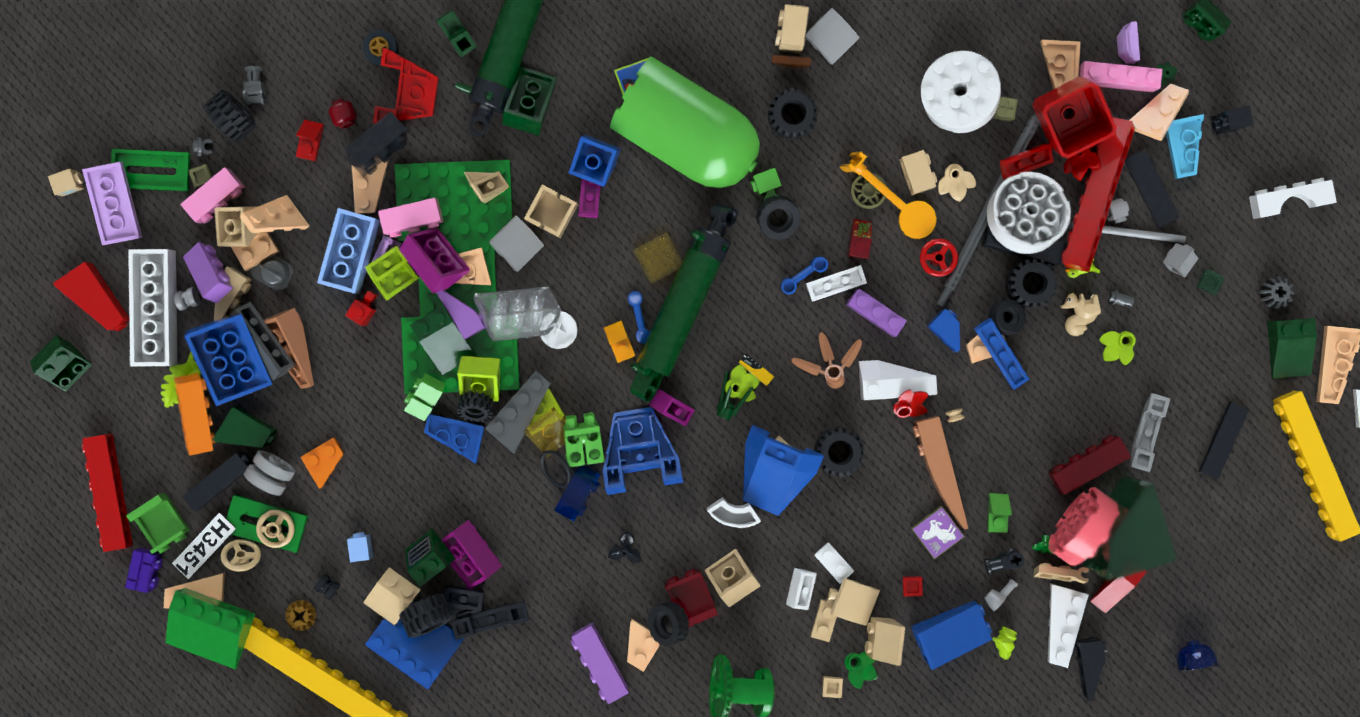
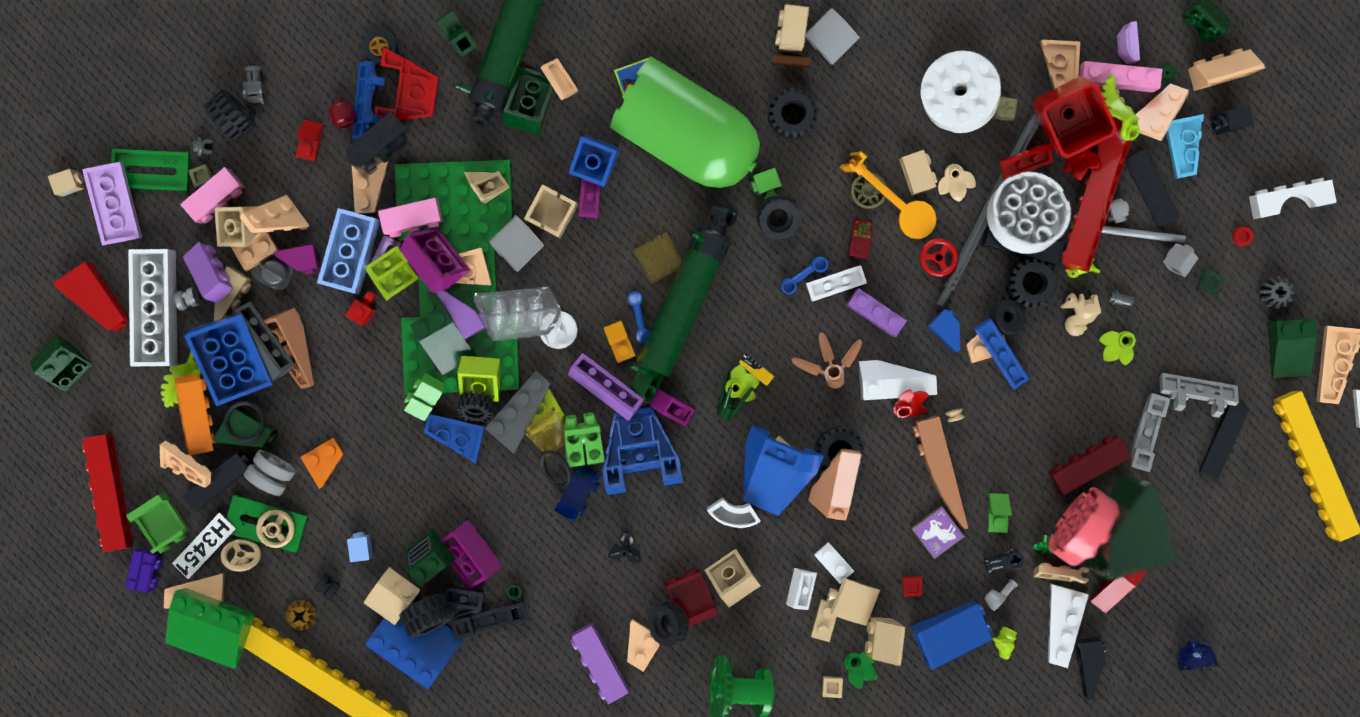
none -> light nougat wing [160,440,211,488]
none -> black tyre [224,401,265,442]
none -> magenta slope [274,245,321,275]
none -> blue hinge [352,61,385,140]
none -> dark green hinge [507,584,524,600]
none -> light nougat tile [541,58,578,100]
none -> medium lavender brick [568,353,644,421]
none -> wedge [808,449,861,520]
none -> lime plant [1102,74,1140,140]
none -> light grey hinge [1159,373,1239,418]
none -> light nougat slope [1188,48,1265,91]
none -> red tile [1232,227,1253,246]

